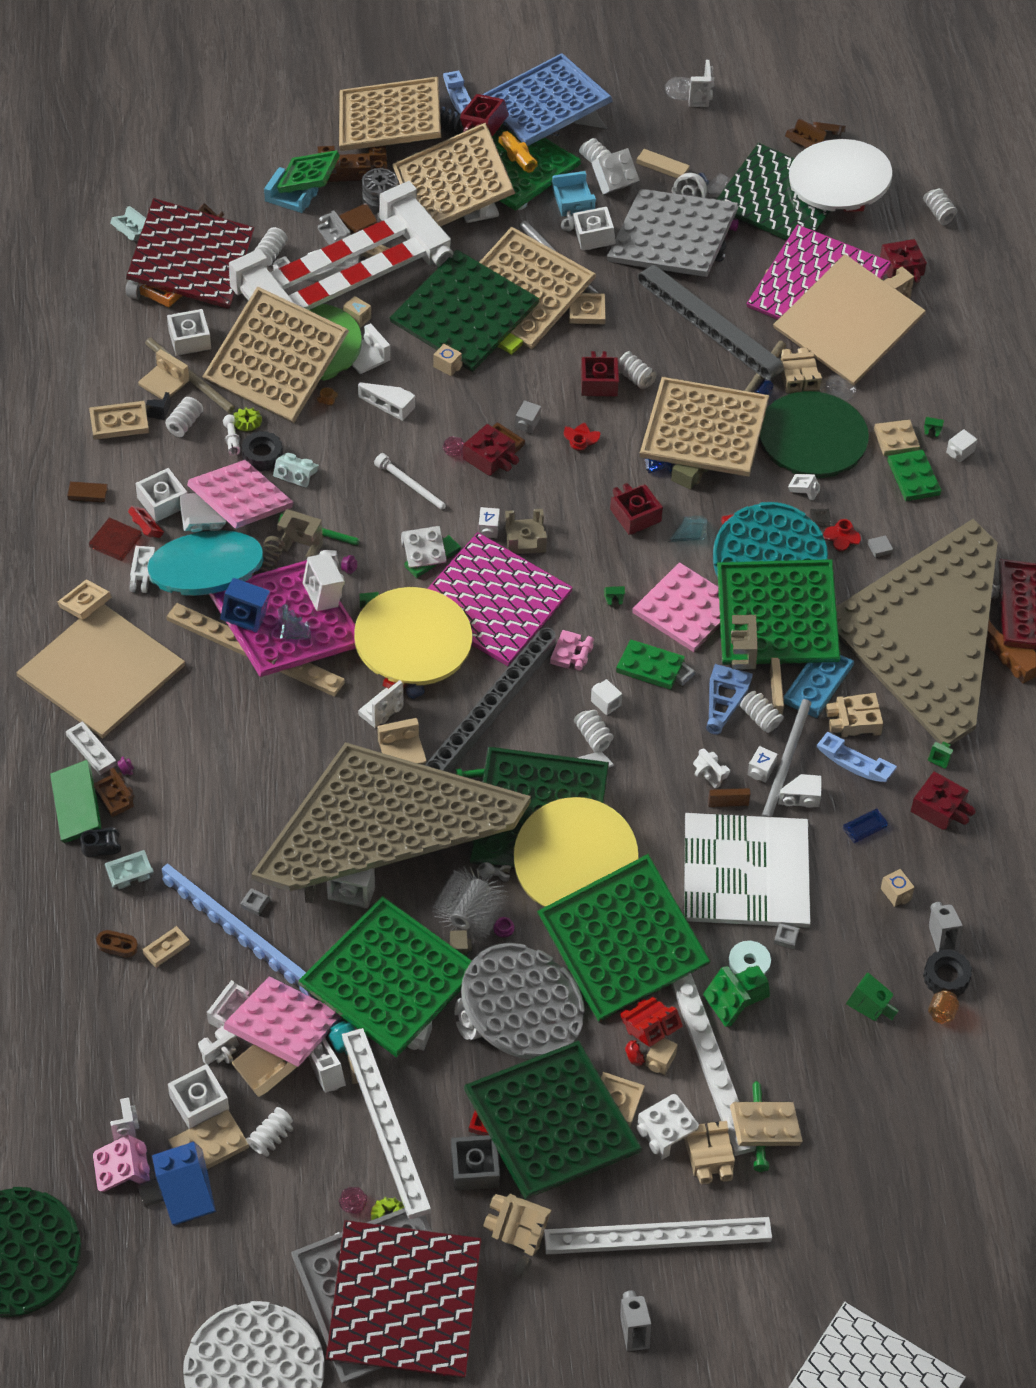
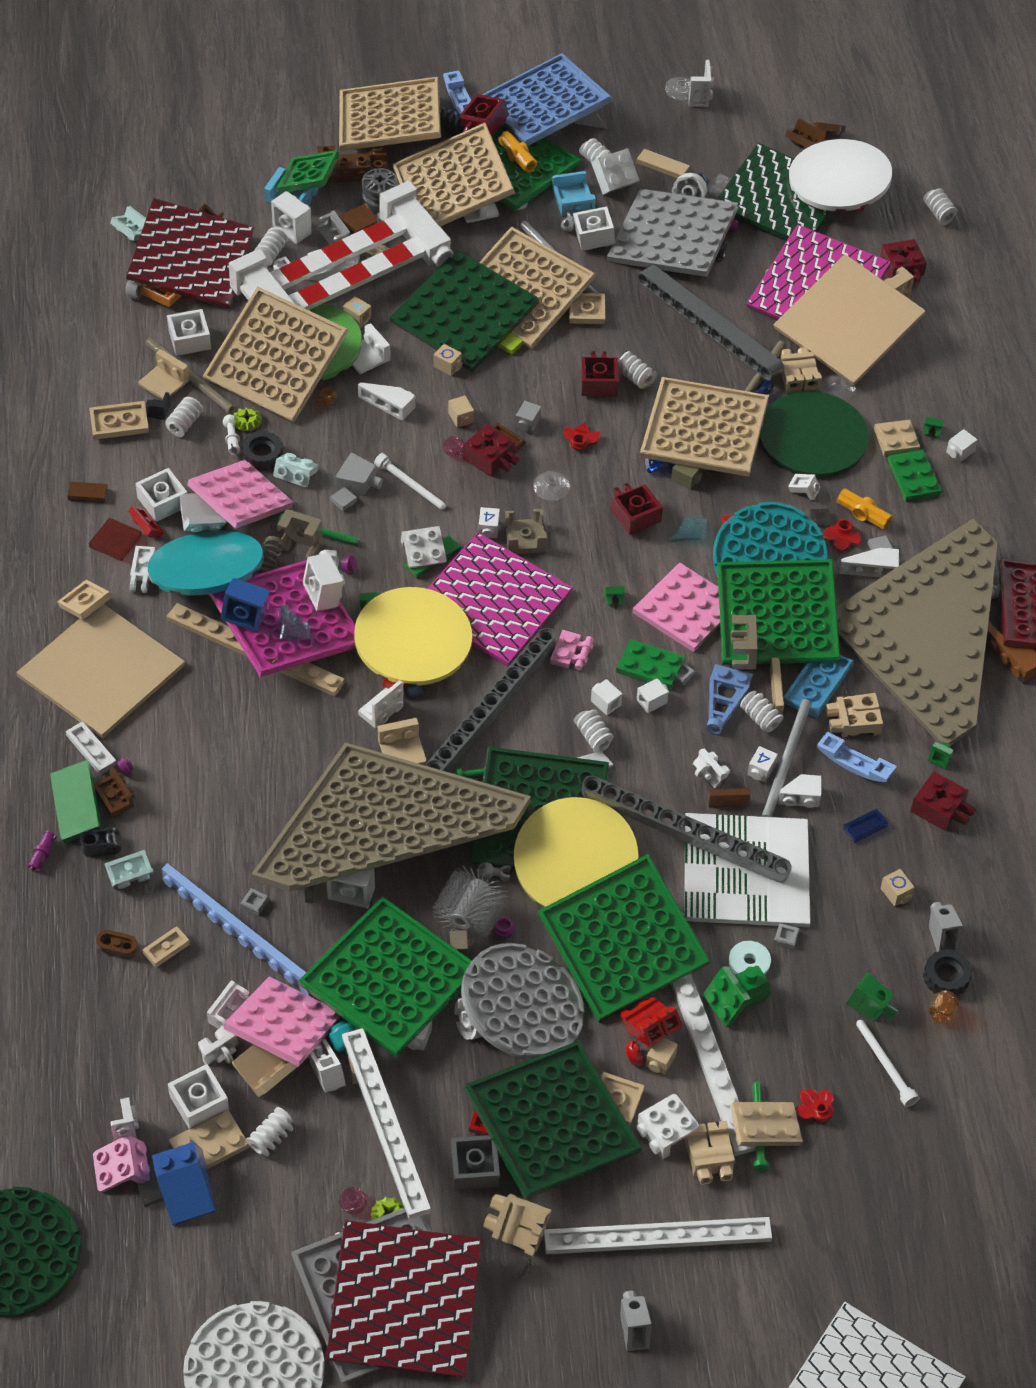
none -> magenta pin [27,831,57,873]
none -> white brick [271,191,312,244]
none -> light grey tile [330,487,357,511]
none -> light grey torso [335,453,383,495]
none -> tan brick [448,396,474,428]
none -> clear dish [533,471,570,501]
none -> dark grey beam [582,776,792,882]
none -> white brick [637,678,669,713]
none -> red plate [795,1089,834,1123]
none -> light orange piece [837,489,893,529]
none -> white slope [839,548,899,578]
none -> white piece [856,1020,920,1107]

